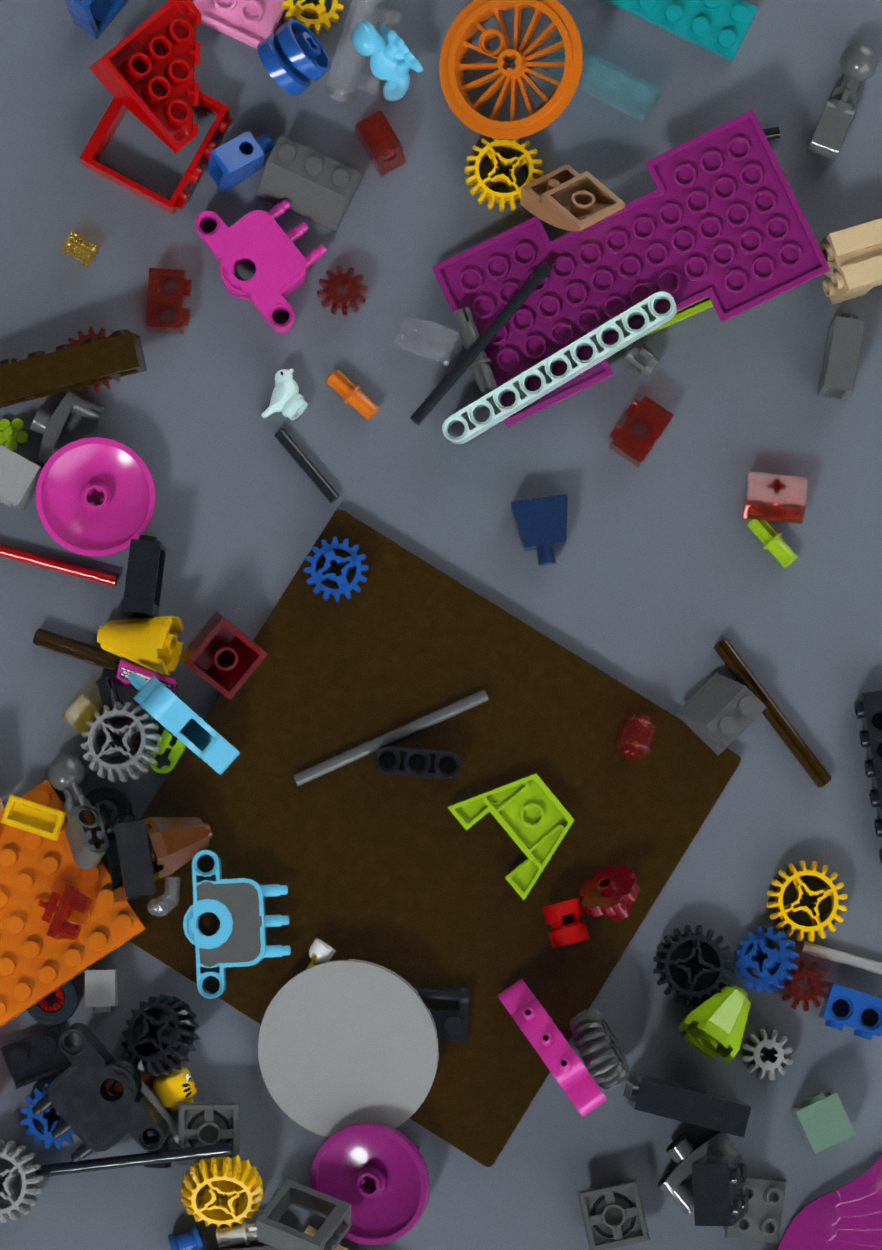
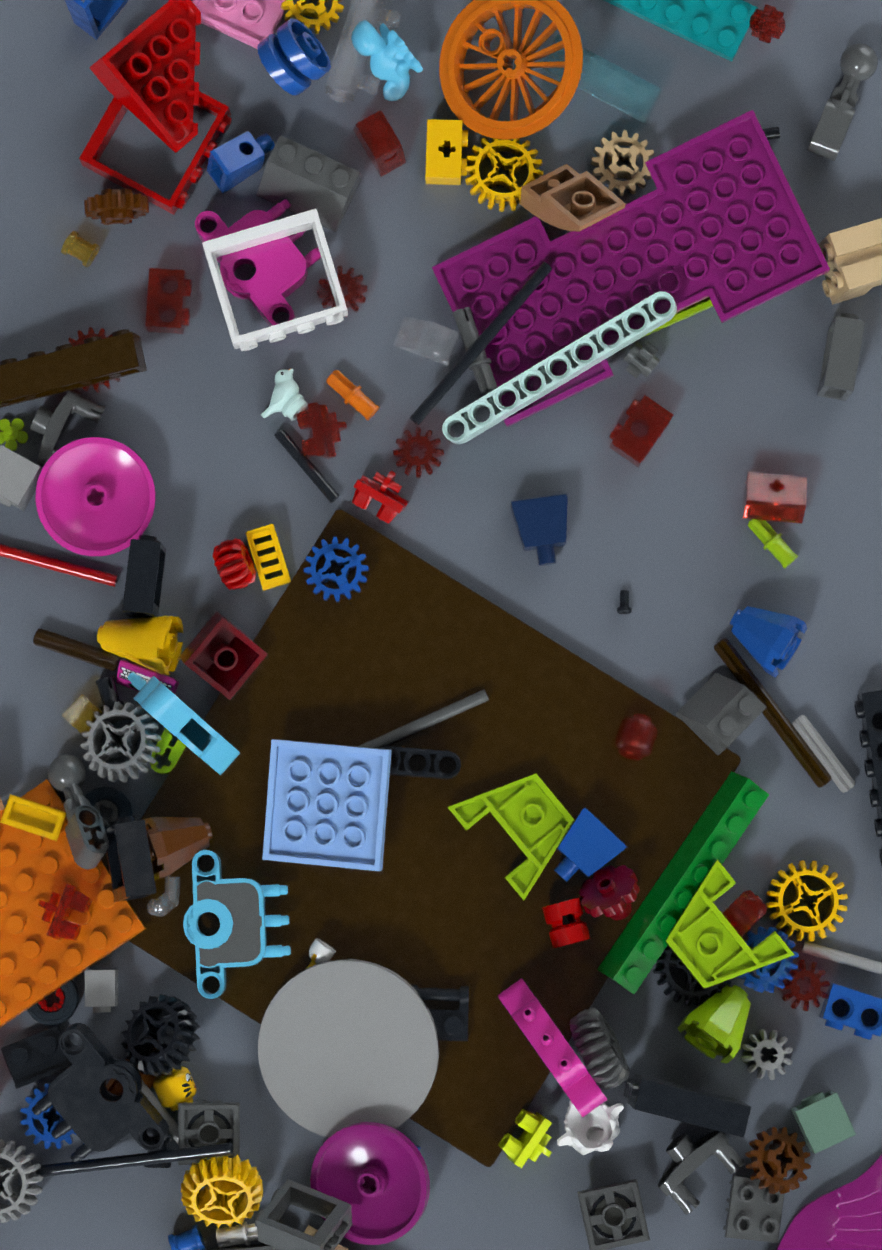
black brick [692,1155,748,1226] -> none
none -> reddish brown gear [84,188,149,225]
none -> white window [202,208,348,351]
none -> red gear [212,538,256,590]
none -> yellow slope [245,524,291,591]
none -> light blue plate [262,739,392,871]
none -> clear red hips [296,402,347,459]
none -> red hips [352,470,409,524]
none -> clear red gear [393,427,444,478]
none -> yellow brick [425,119,468,185]
none -> neon yellow hips [498,1109,552,1169]
none -> blue torso [554,808,627,882]
none -> white hair [557,1100,624,1155]
none -> tan gear [591,130,654,196]
none -> green brick [597,771,769,994]
none -> black piece [617,590,632,614]
none -> lime wing [665,859,794,989]
none -> clear red gear [722,890,767,937]
none -> blue cone [730,606,807,678]
none -> reddish brown gear [745,1127,811,1194]
none -> clear red gear [750,4,786,44]
none -> light grey axle [791,715,855,793]

